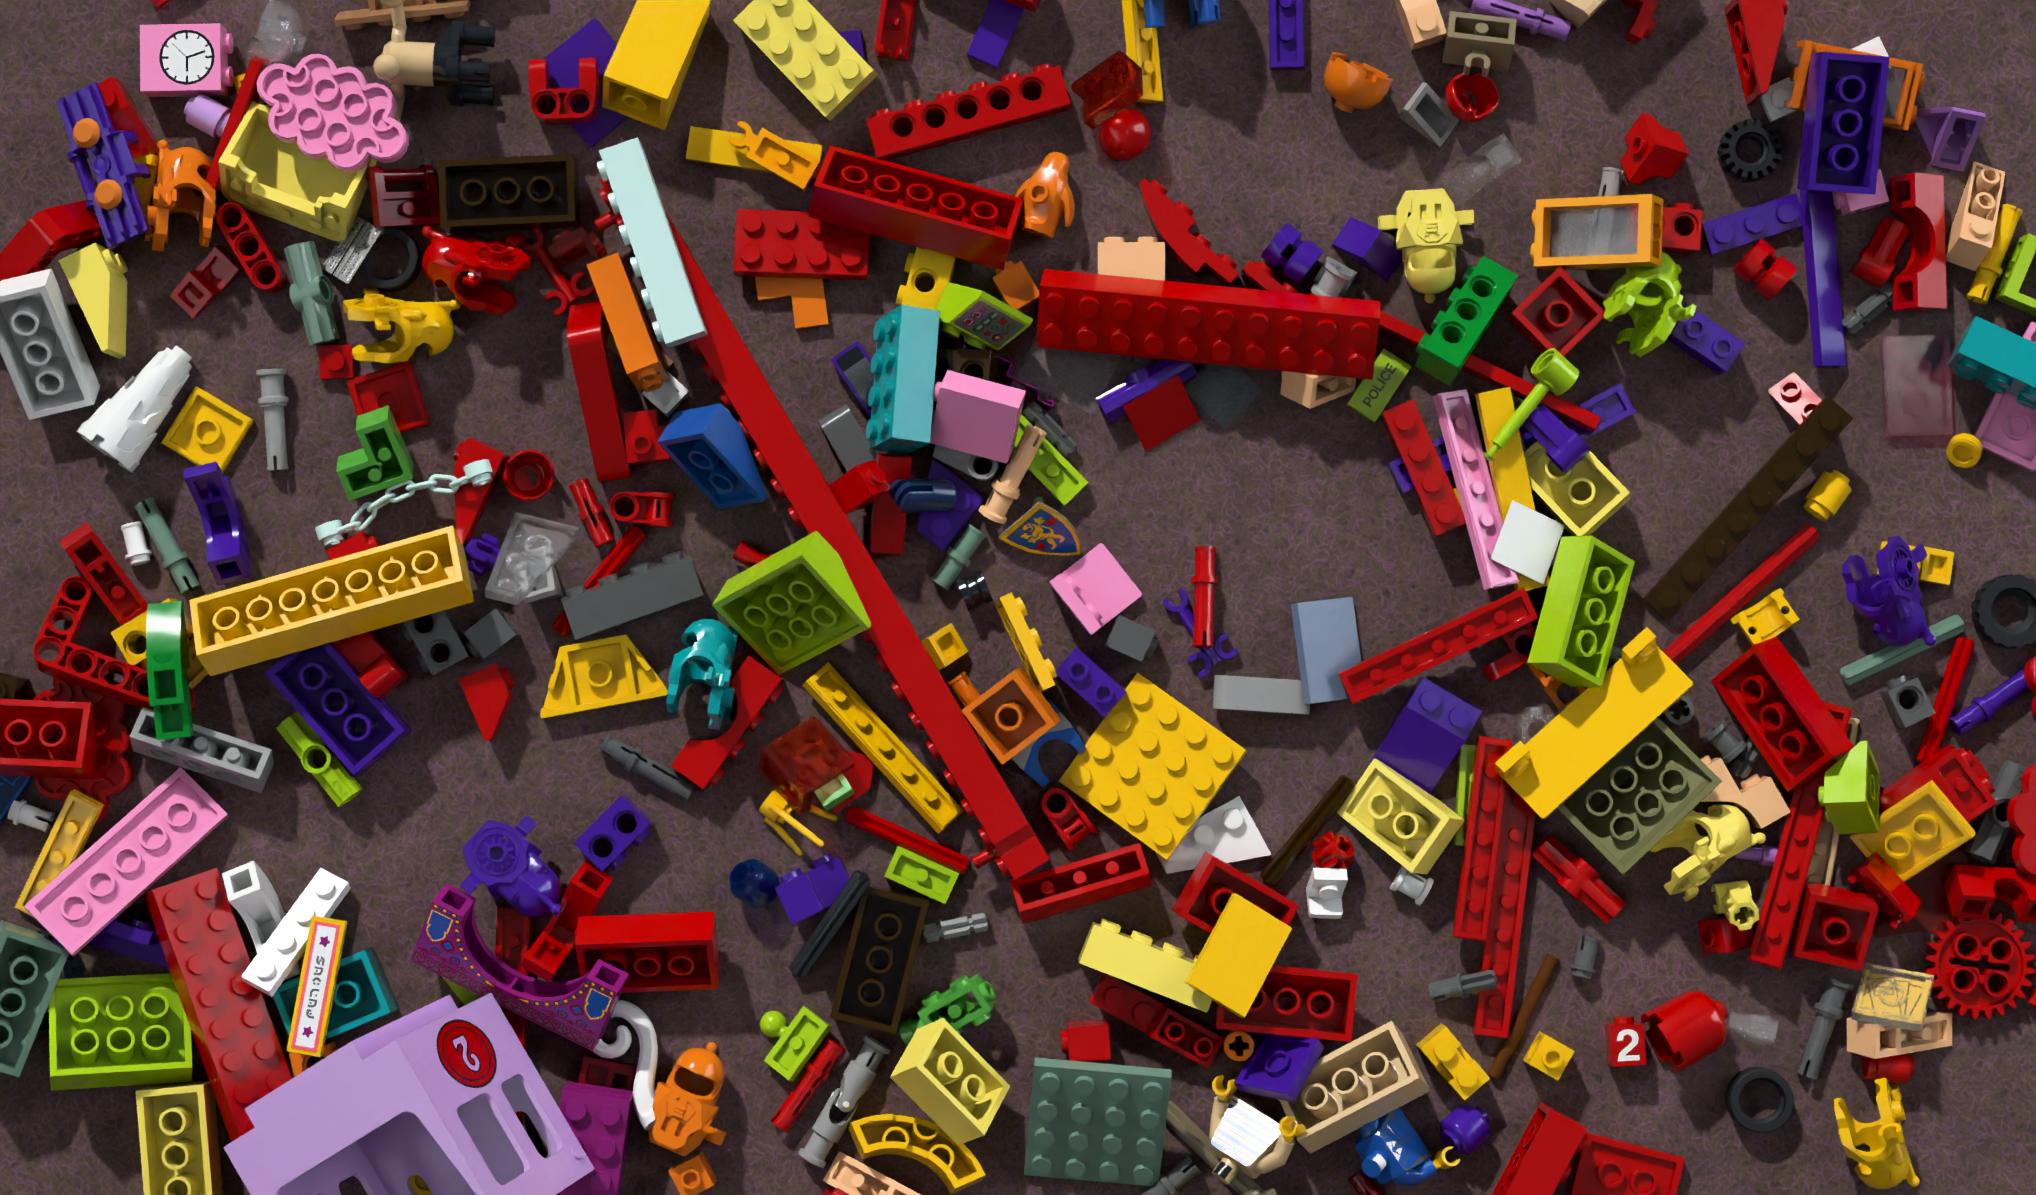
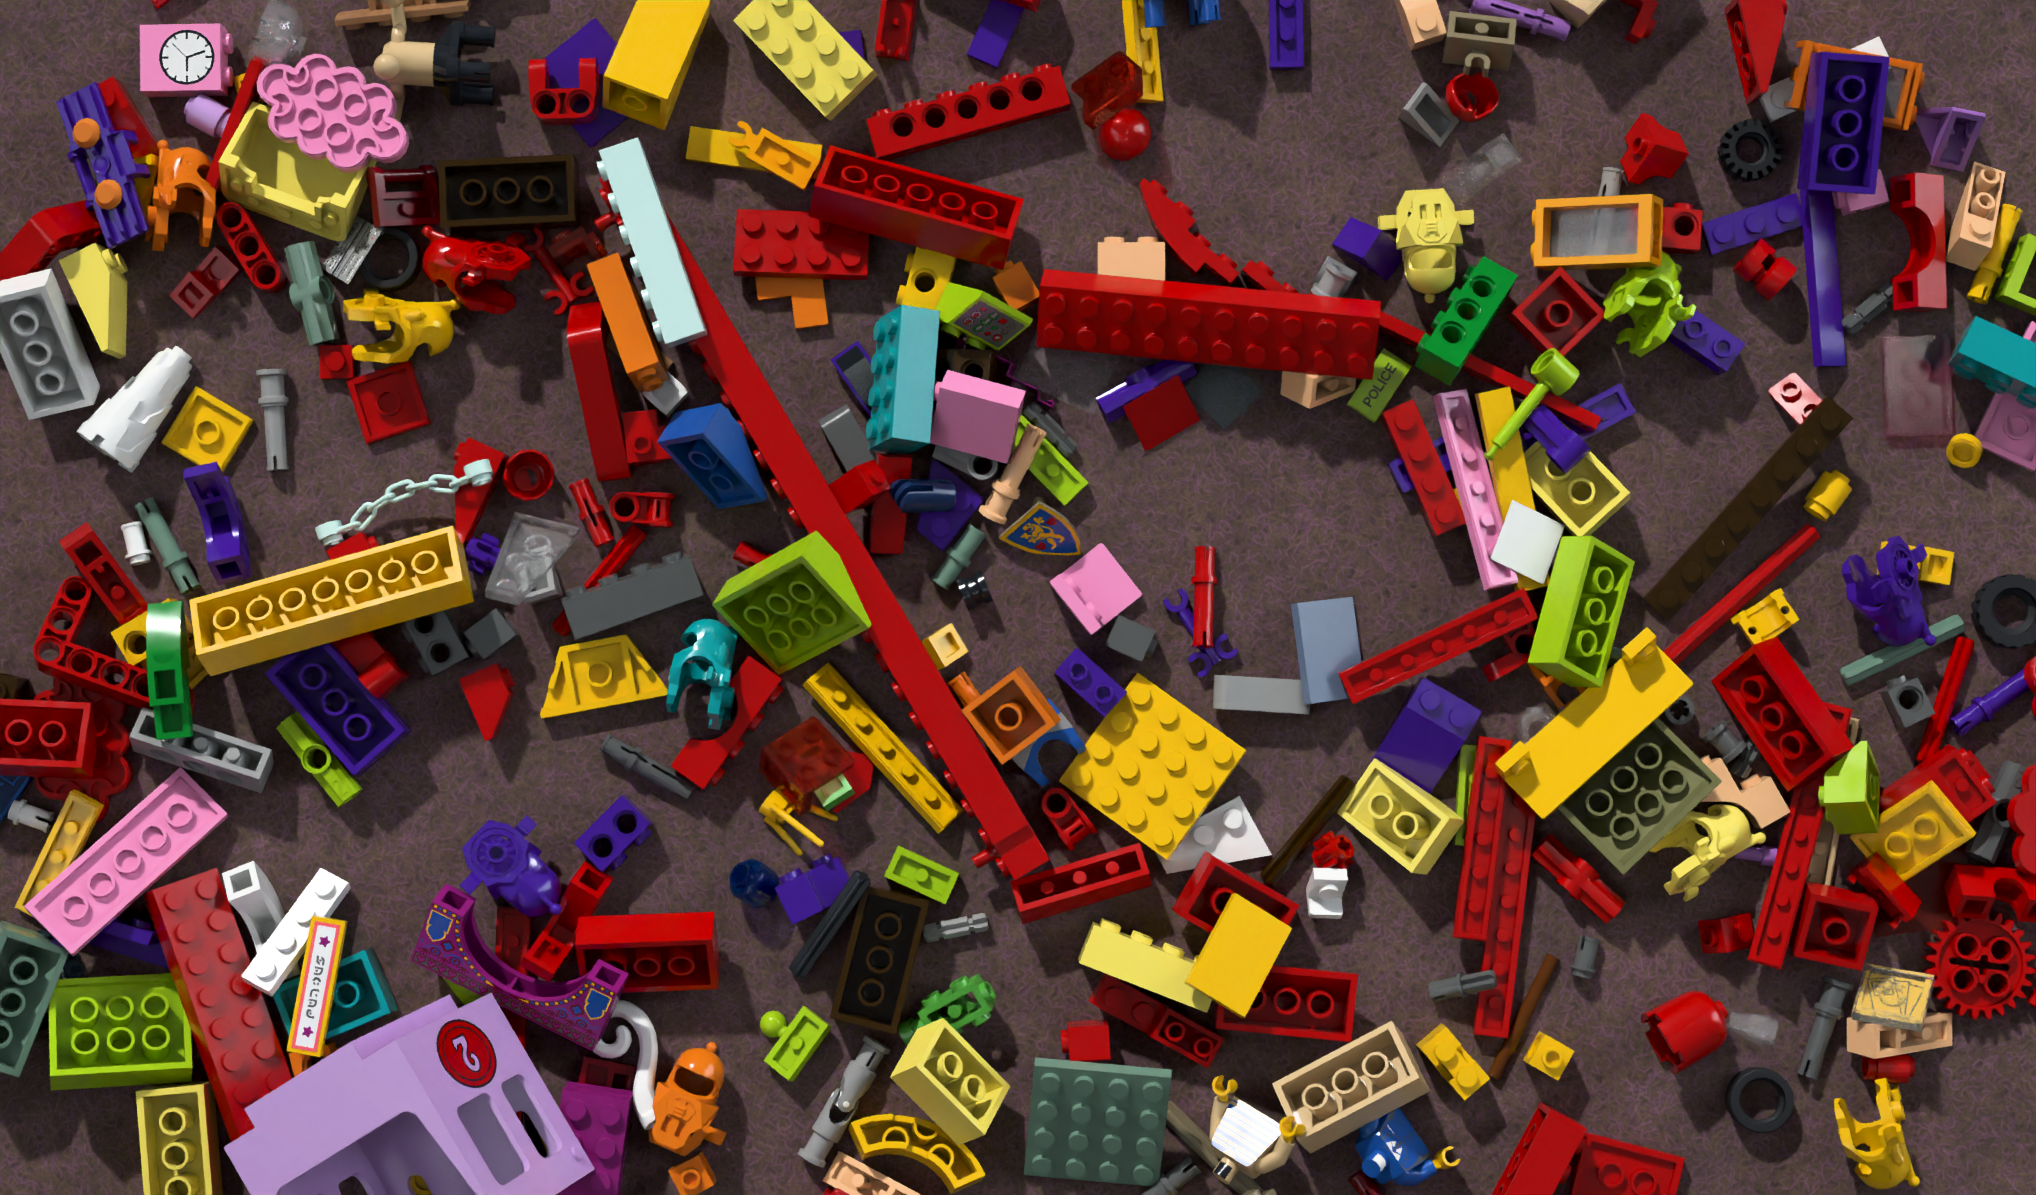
bright green brick [336,405,414,501] -> none
red pin [770,1037,846,1133] -> none
red axle [845,805,970,874] -> none
yellow plate [994,592,1057,692] -> none
orange animal [1015,152,1075,239] -> none
orange bush [1223,1030,1254,1062] -> none
dark purple plate [1234,1033,1324,1102] -> none
dark purple wheel [1260,222,1324,285] -> none
orange cylinder [1324,52,1393,113] -> none
white bush [1390,866,1434,906] -> none
dark purple head [1440,1104,1490,1155] -> none
red brick [1605,1016,1647,1067] -> none
light yellow piece [1711,880,1759,930] -> none
red piece [1850,216,1910,289] -> none

